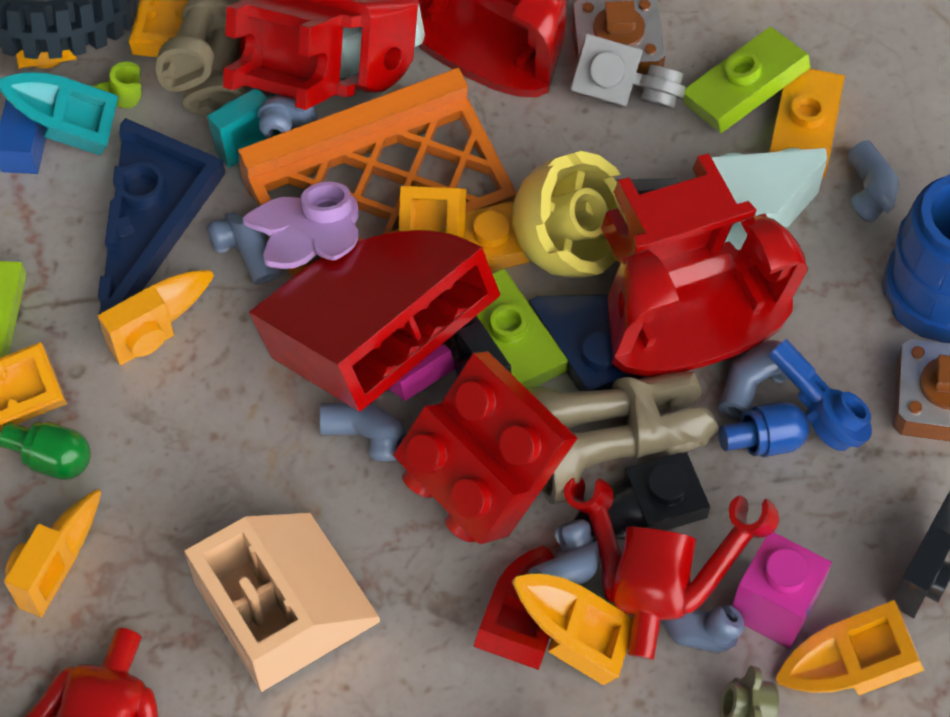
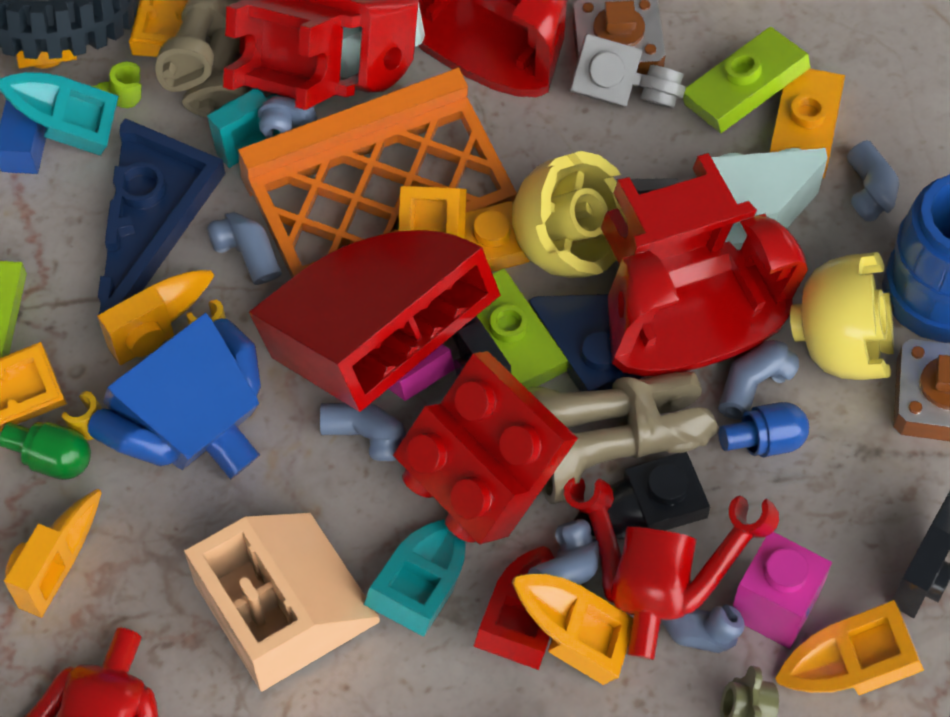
lavender plate [243,182,359,269] -> none
blue plate [767,338,872,451] -> none
none -> blue torso [61,299,261,480]
none -> teal plate [364,519,466,637]
none -> light yellow cylinder [790,252,894,380]

